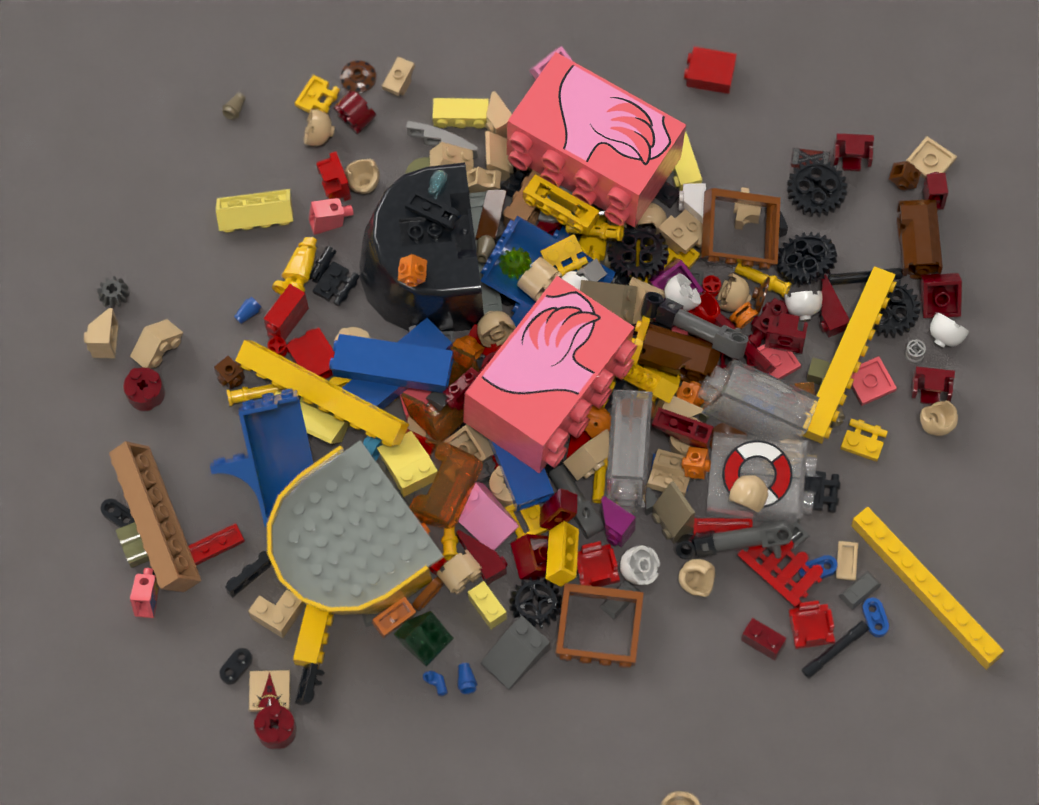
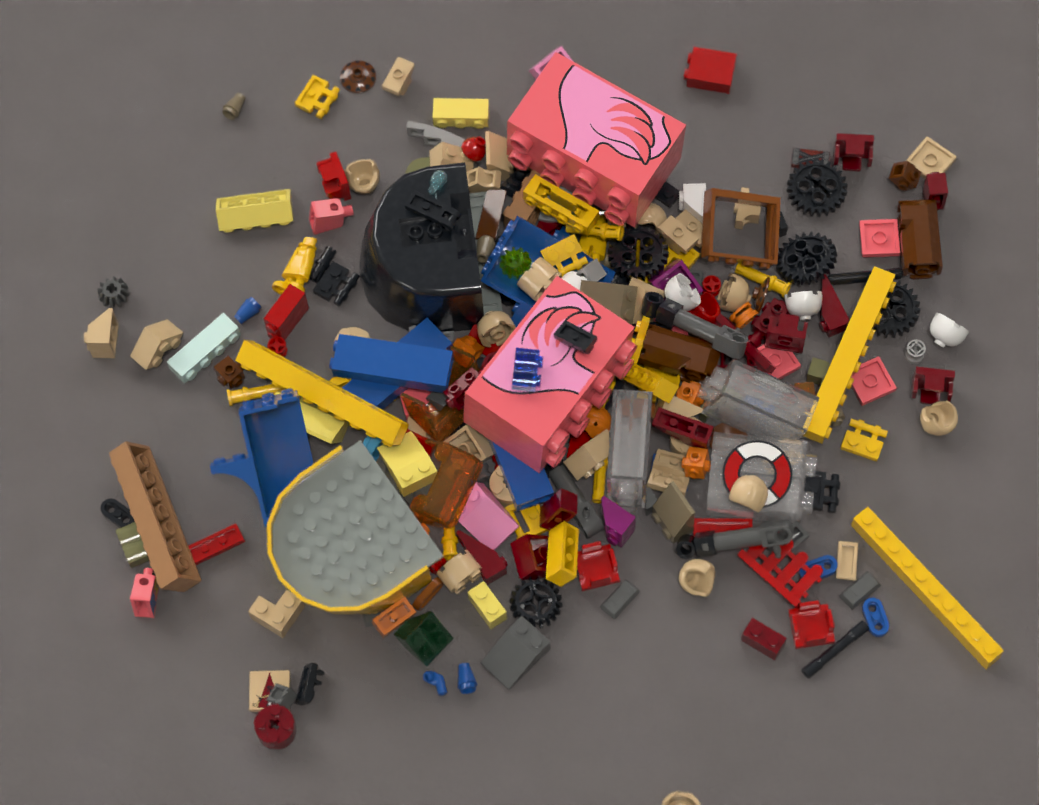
dark red brick [123,367,165,411] -> none
black plate [219,648,252,685] -> none
black plate [225,551,272,598] -> none
red brick [286,327,335,379] -> none
yellow brick [293,604,334,669] -> none
tan cylinder [304,109,335,146] -> none
dark red brick [334,90,377,134] -> none
orange brick [398,254,427,287] -> none
tan slope [485,91,512,138] -> none
dark orange window [556,583,644,668] -> none
white cylinder [620,545,660,585] -> none
light yellow brick [673,132,702,191] -> none
dark red slope [920,273,962,318] -> none
none -> light aqua brick [167,313,241,384]
none -> dark grey slope [266,683,297,710]
none -> red brick [461,136,486,161]
none -> clear blue brick [512,347,543,392]
none -> black plate [553,320,598,354]
none -> coral plate [859,219,900,258]

